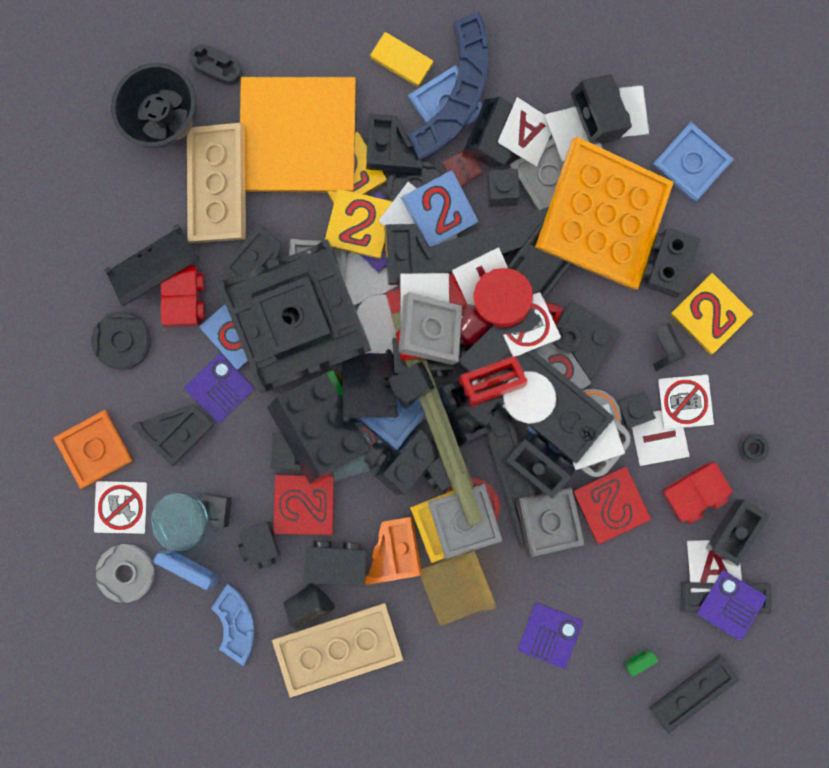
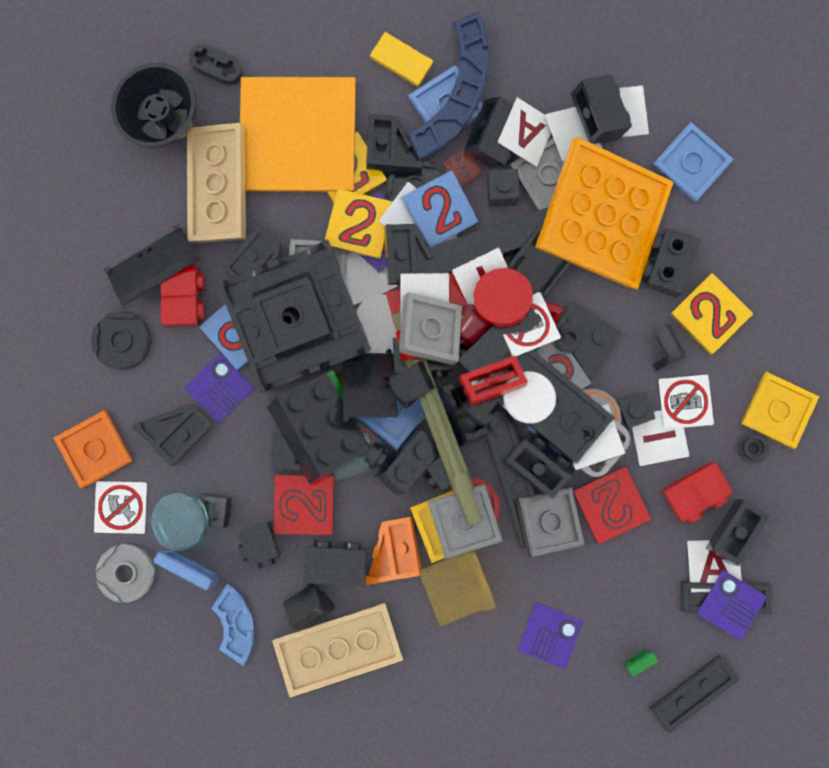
none -> yellow tile [740,371,820,449]

